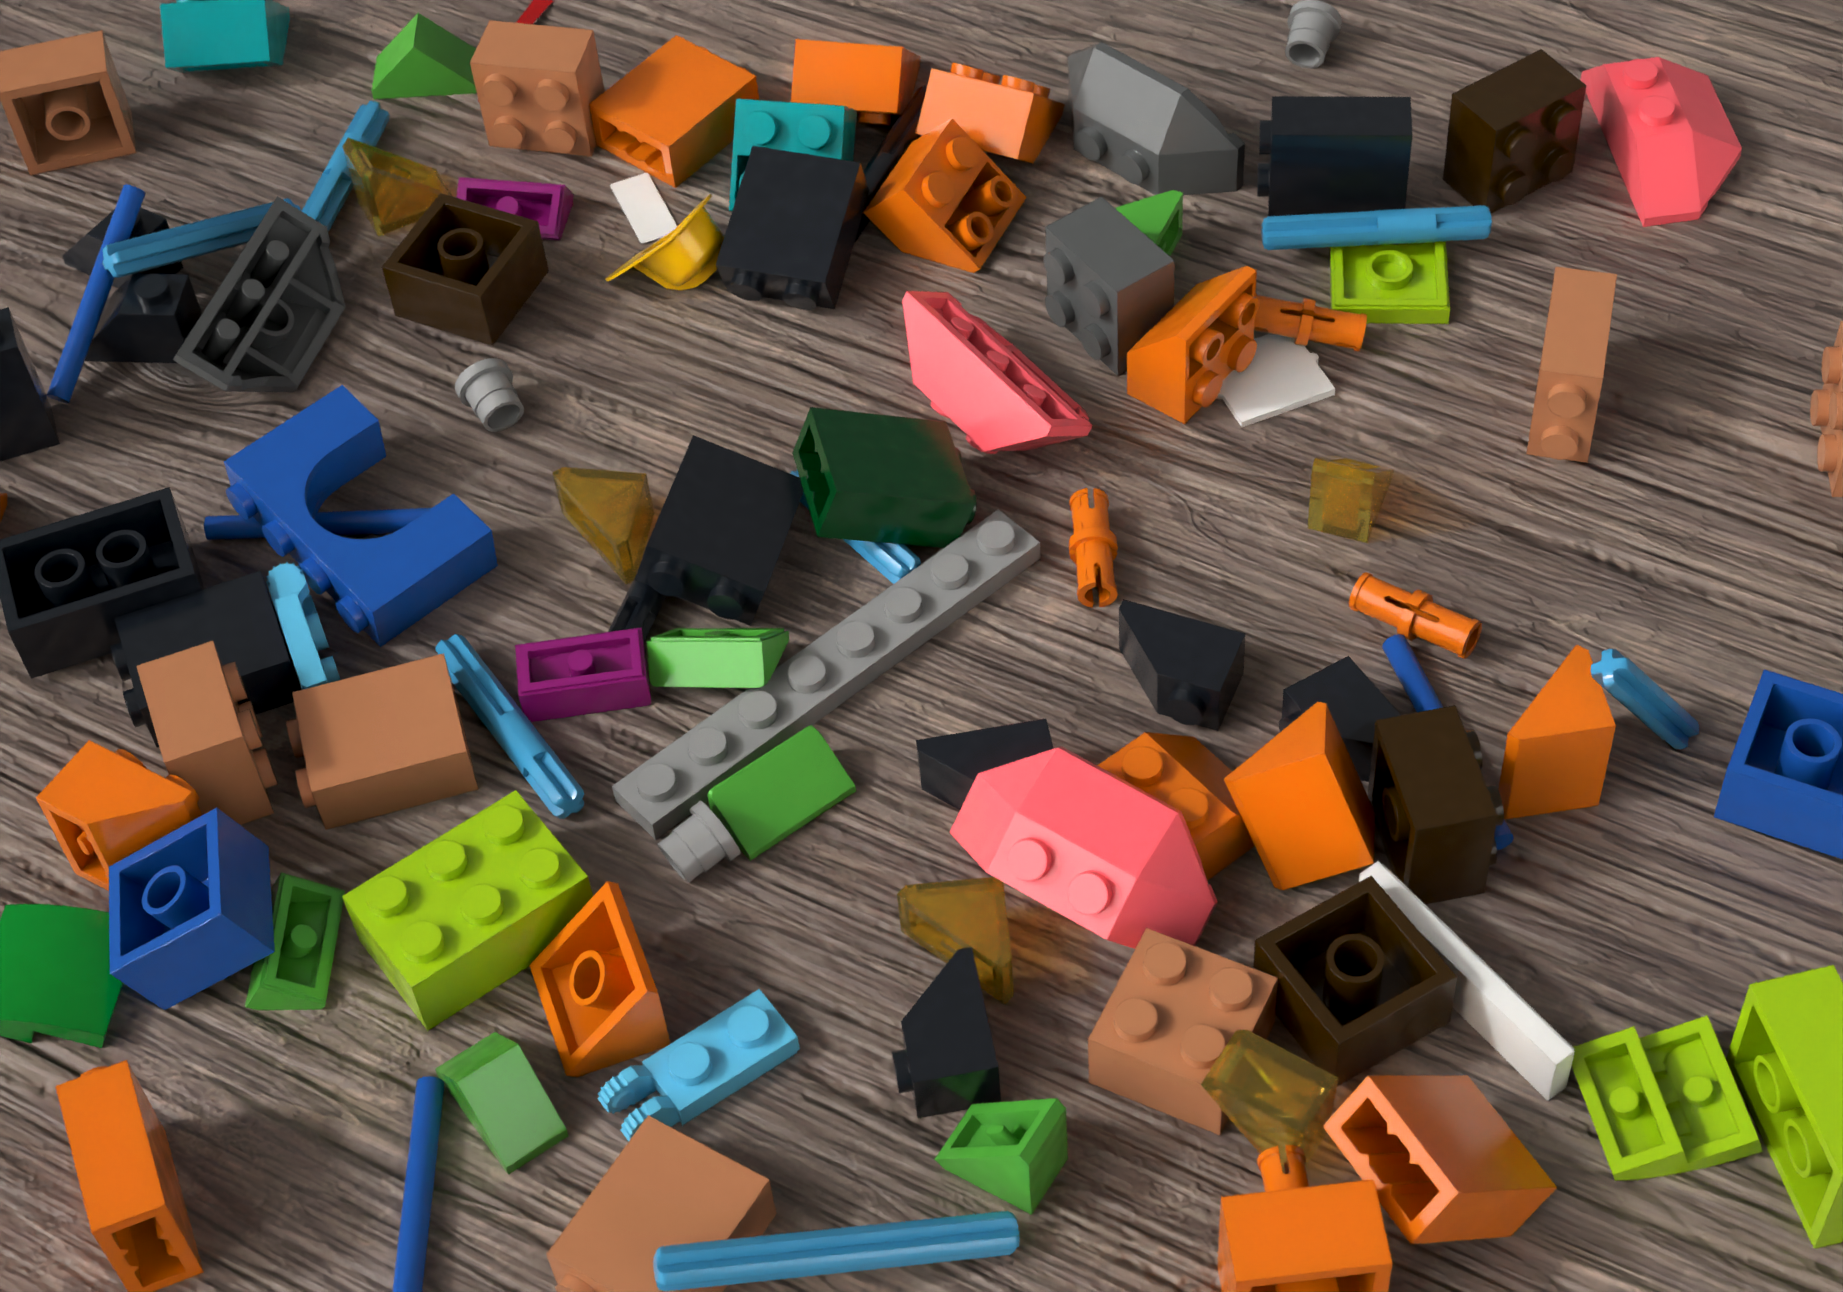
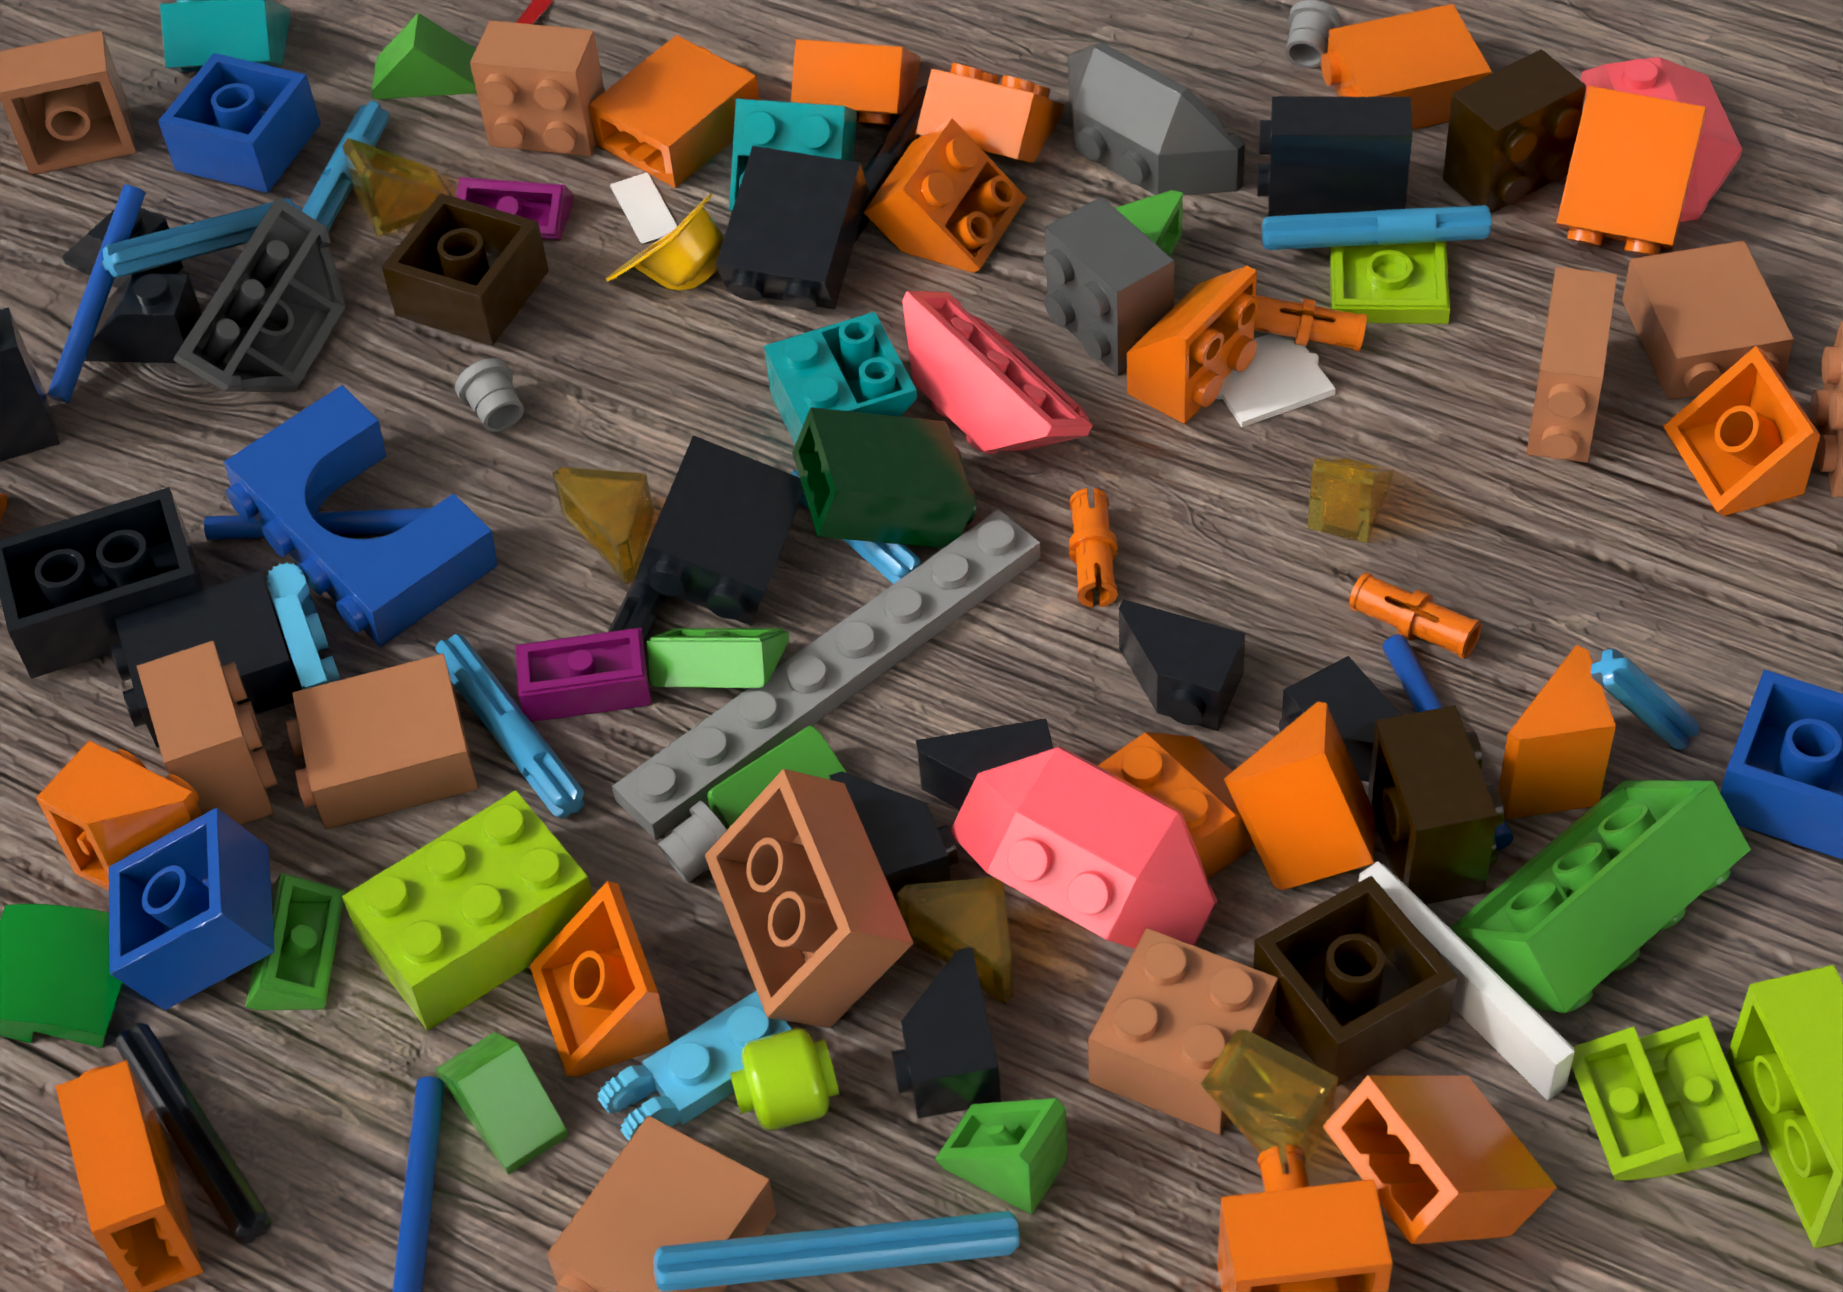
none -> black axle [115,1023,271,1244]
none -> blue brick [158,53,321,193]
none -> nougat brick [705,769,914,1028]
none -> lime head [730,1028,839,1131]
none -> teal slope [764,311,917,445]
none -> black slope [829,771,959,909]
none -> orange brick [1321,4,1492,130]
none -> bright green slope [1450,780,1751,1013]
none -> orange brick [1556,86,1706,256]
none -> nougat brick [1622,240,1794,400]
none -> orange slope [1663,346,1820,516]

